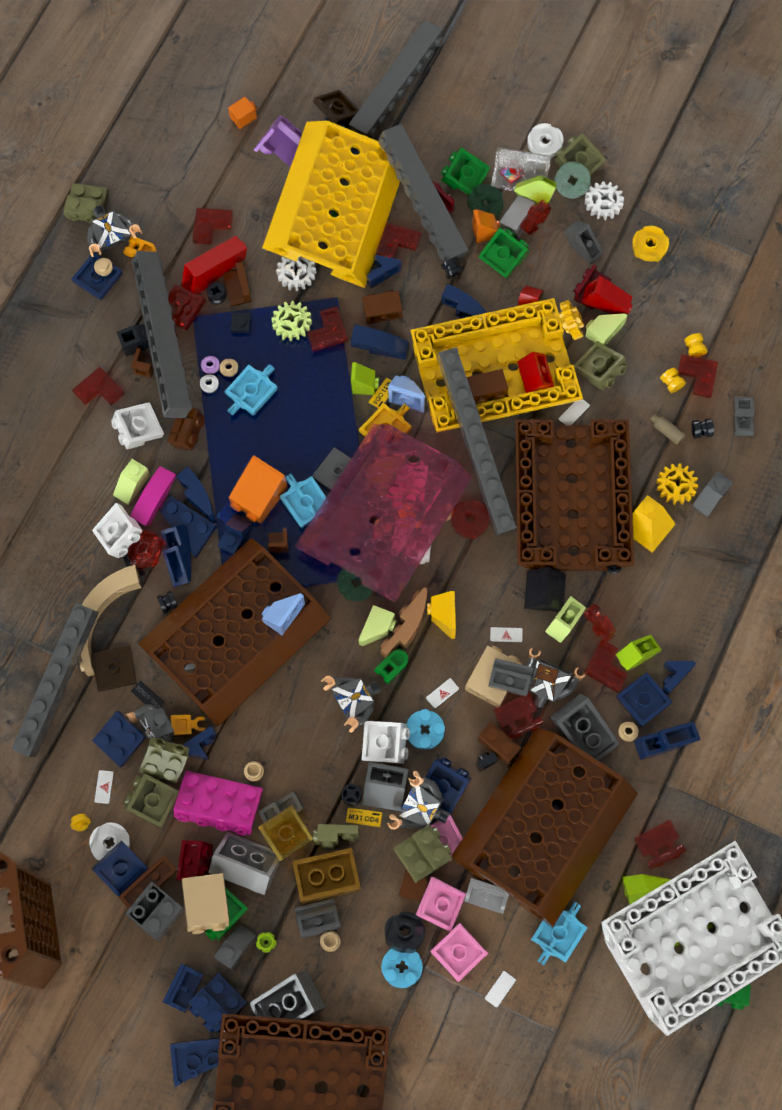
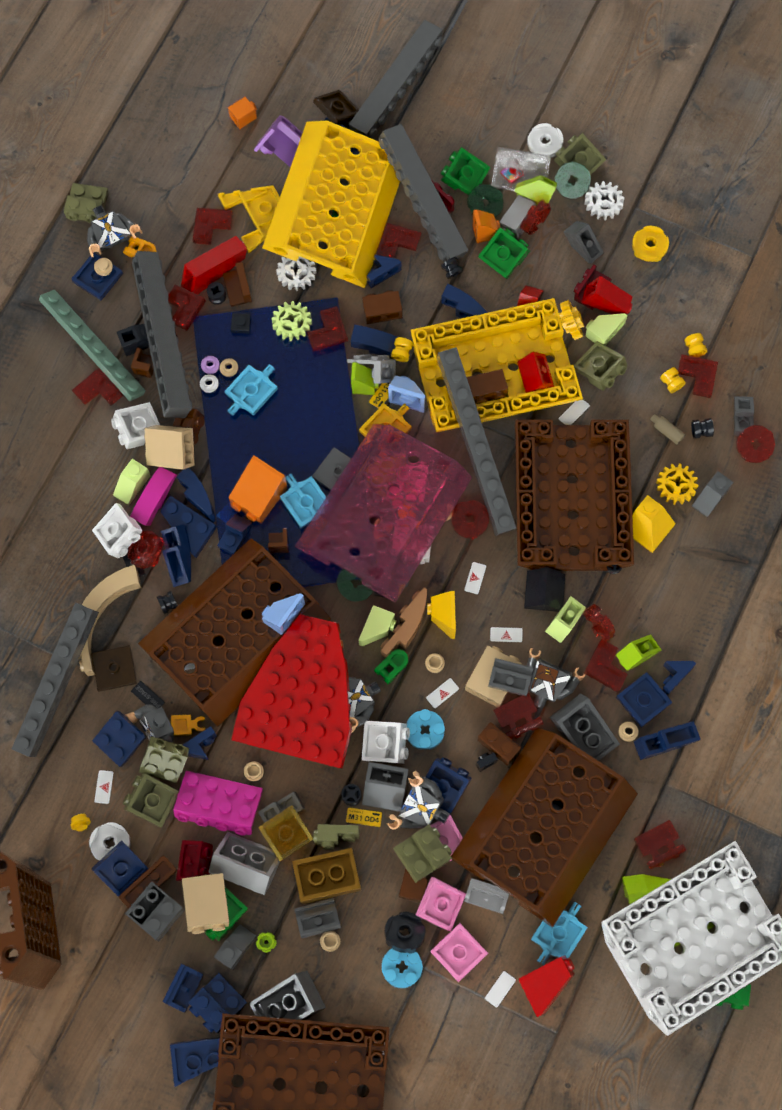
none -> sand green plate [39,289,146,401]
none -> tan brick [144,425,195,469]
none -> yellow wing [218,185,280,253]
none -> red wing [231,614,352,769]
none -> light grey bracket [347,354,396,384]
none -> yellow wheel [391,337,413,362]
none -> tan plate [425,653,445,673]
none -> white sticker [465,562,486,594]
none -> red slope [518,955,575,1017]
none -> clear red plate [736,425,775,463]

